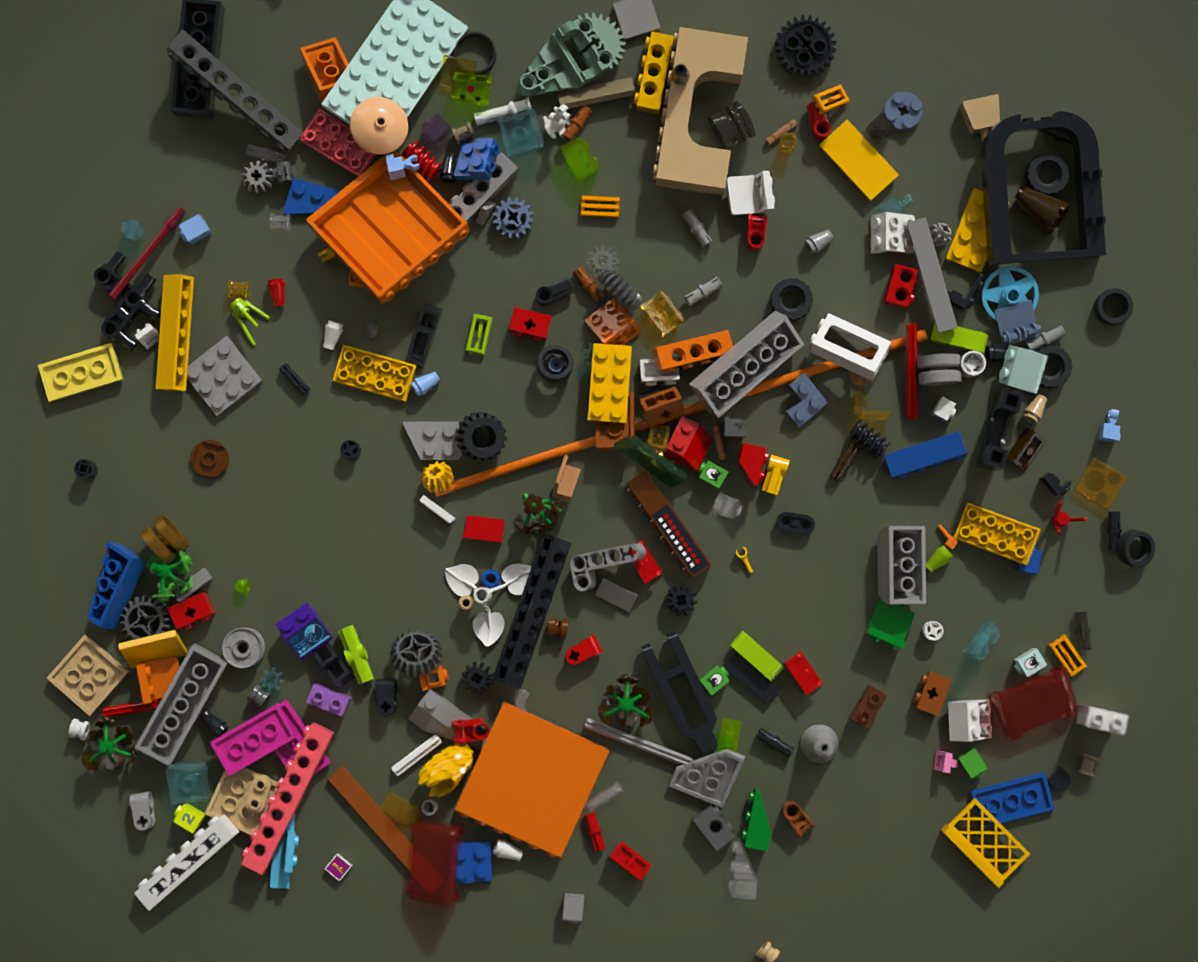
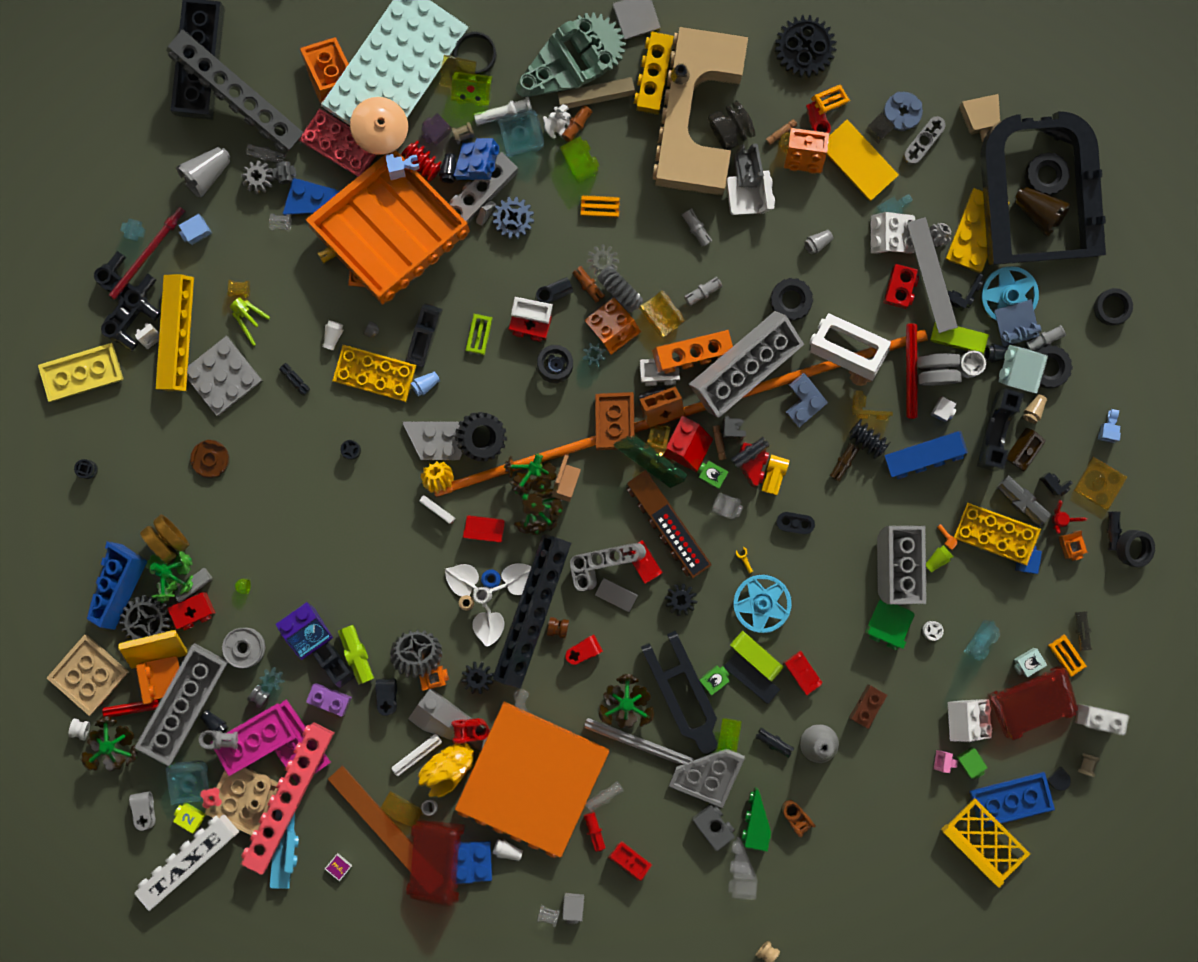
red cone [266,278,285,306] -> none
yellow plate [588,343,632,423] -> none
red piece [746,213,768,252] -> none
dark orange brick [913,671,952,716] -> none
none -> light grey cone [176,147,230,198]
none -> light grey connector [199,730,238,749]
none -> coral plate [200,788,222,809]
none -> dark brown plant [504,454,557,499]
none -> white tile [511,297,553,324]
none -> clear bush [537,905,560,927]
none -> black pin [731,437,770,469]
none -> dark grey hinge [733,144,764,188]
none -> medium azure wheel [733,575,792,633]
none -> orange bracket [784,128,829,173]
none -> light grey beam [903,116,945,165]
none -> dark grey piece [996,475,1051,527]
none -> orange window [1059,531,1087,561]

